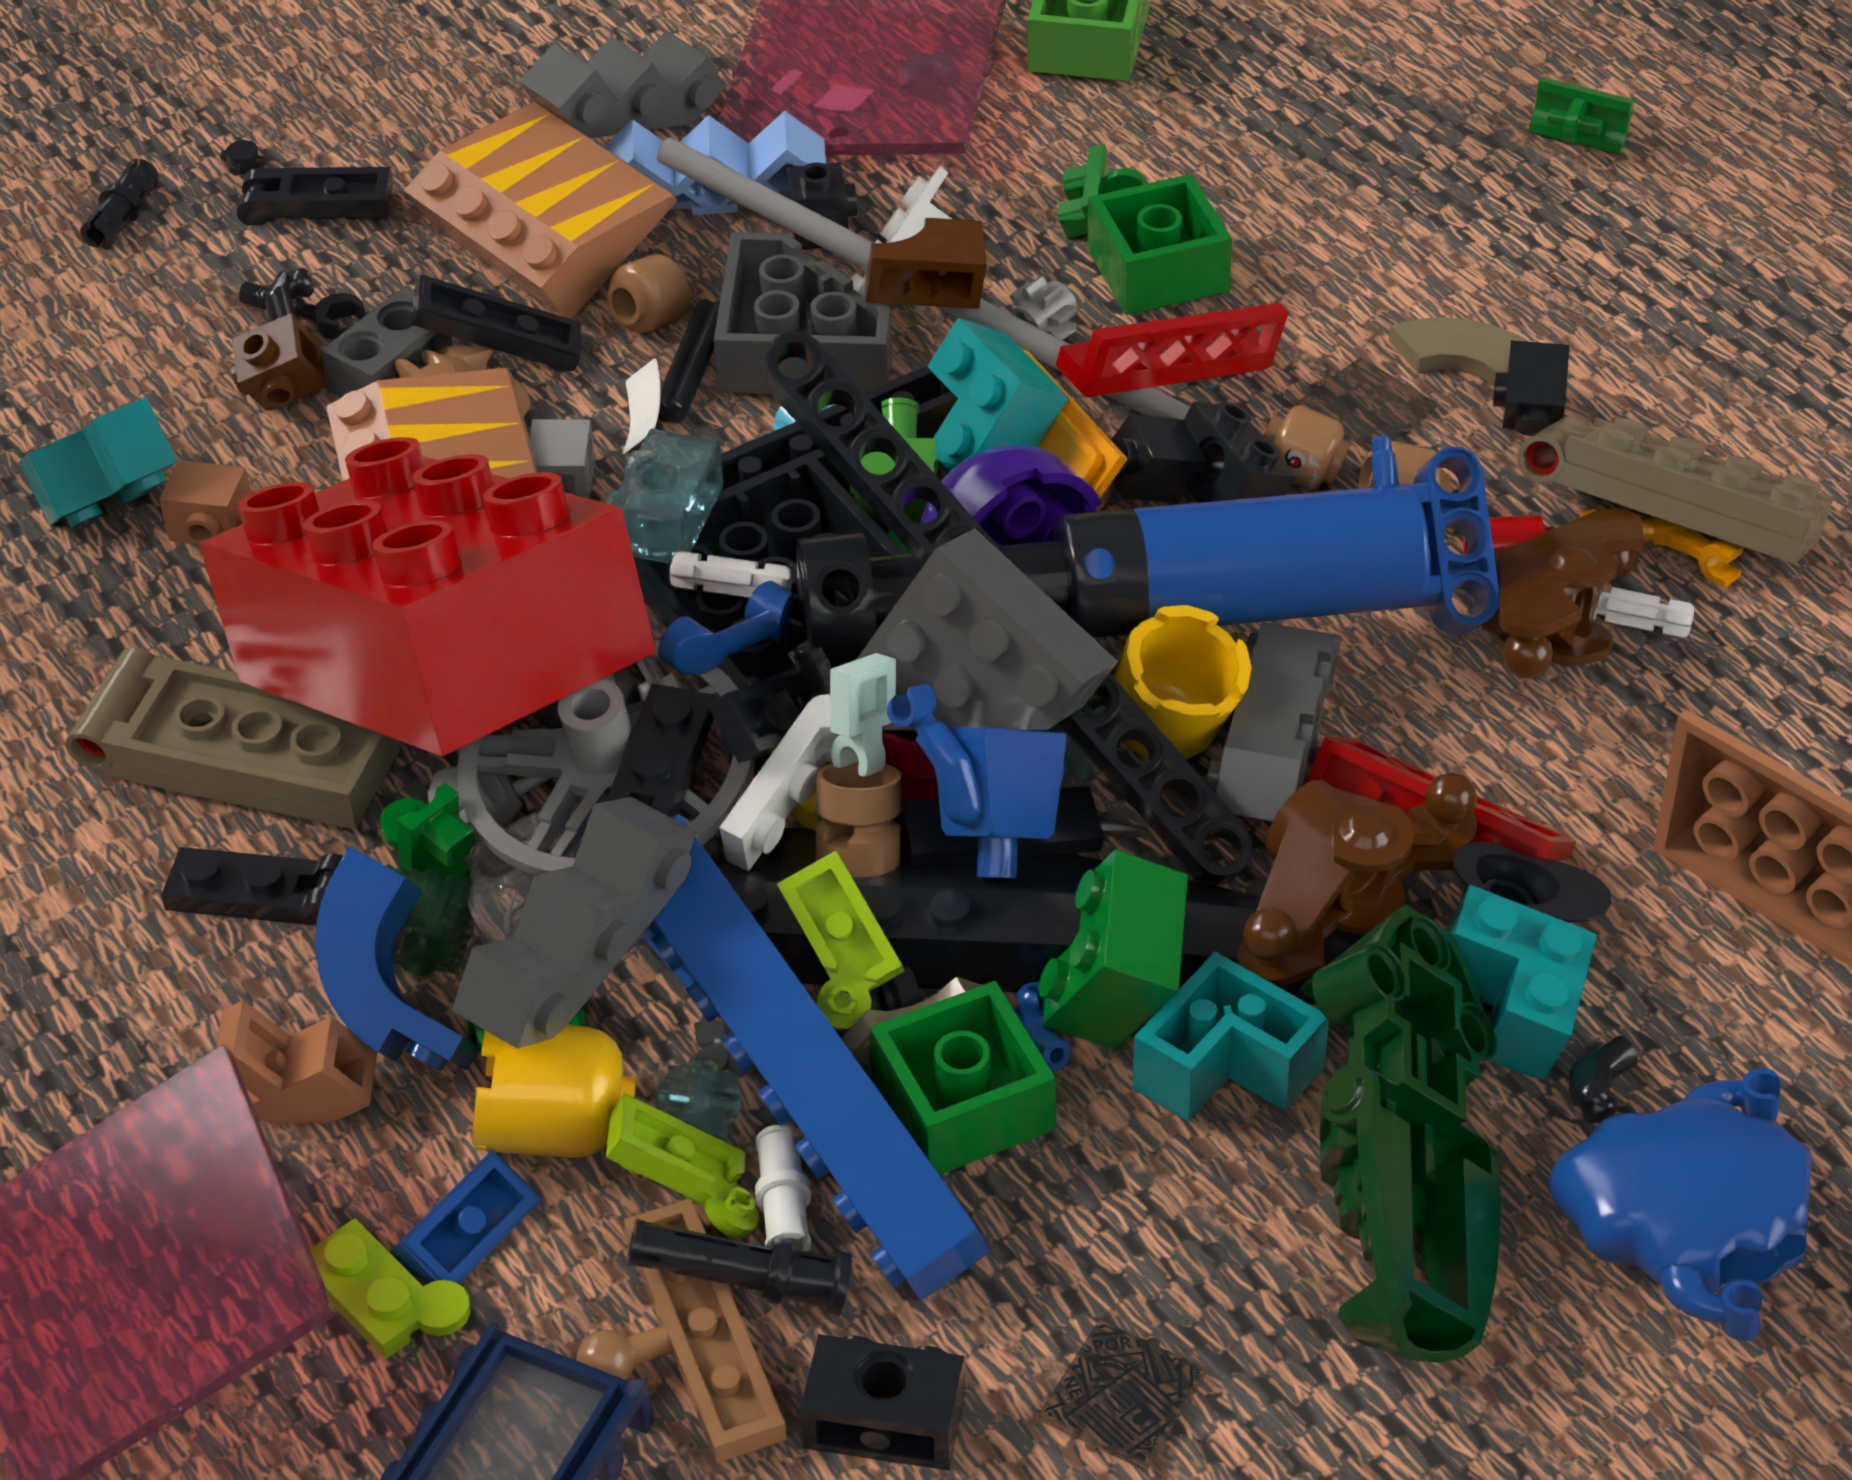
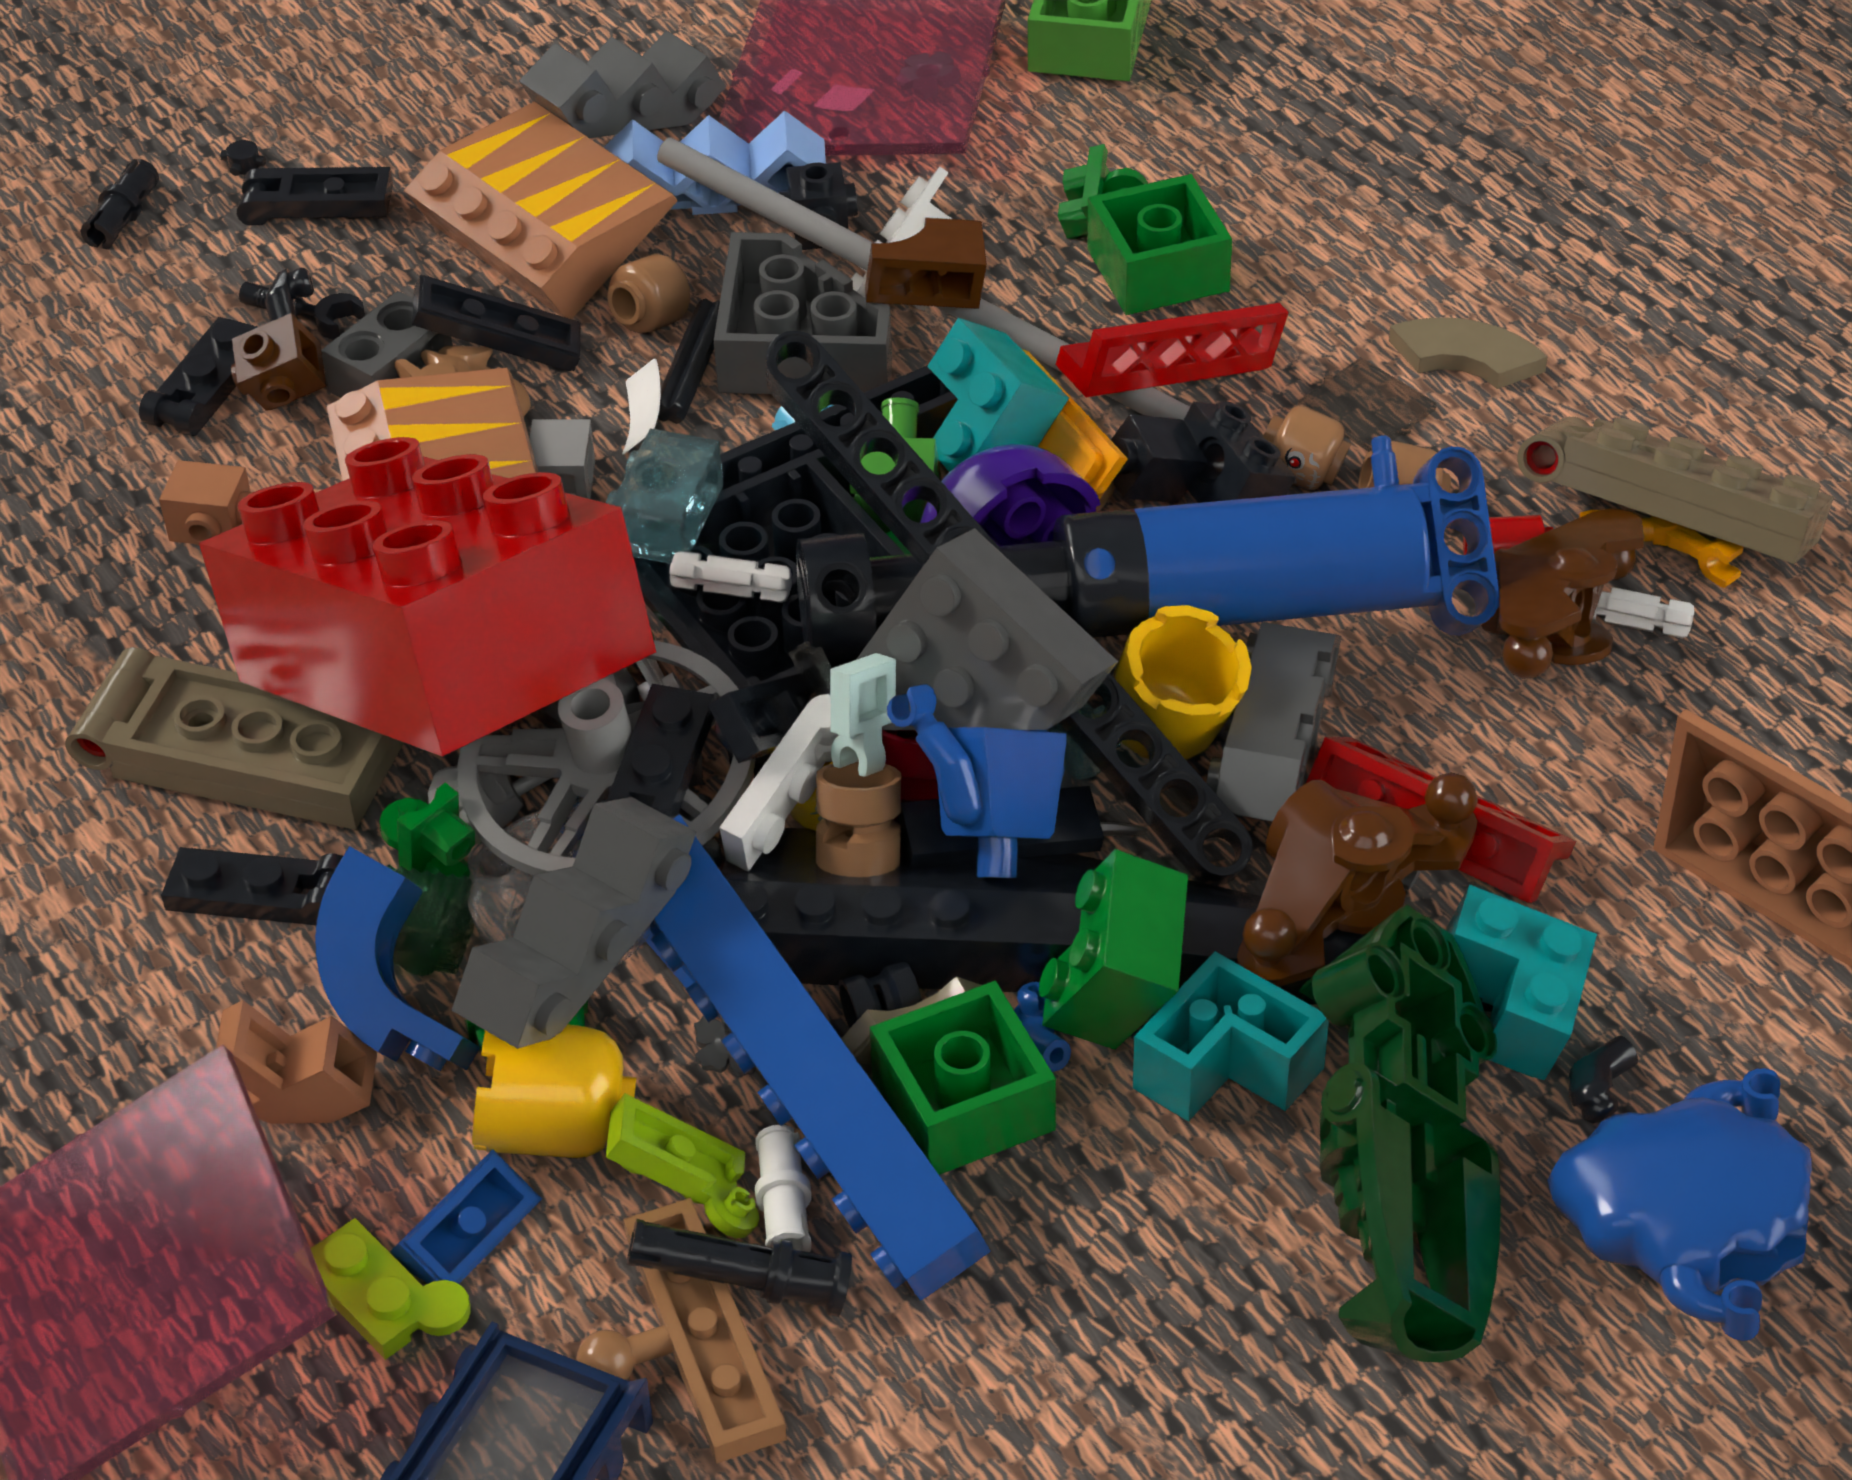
teal brick [19,397,178,528] -> none
clear light blue gear [655,1056,741,1138] -> none
blue bar [658,581,794,676] -> none
lime hinge [777,851,905,1032] -> none
black brick [800,1334,966,1471] -> none
light grey gear [1009,276,1077,341] -> none
clear smoke piece [1038,1319,1207,1472] -> none
black piece [1453,842,1612,923] -> none
black brick [1493,340,1570,436] -> none
green hips [1528,77,1635,155] -> none
none -> black plate [139,317,258,436]

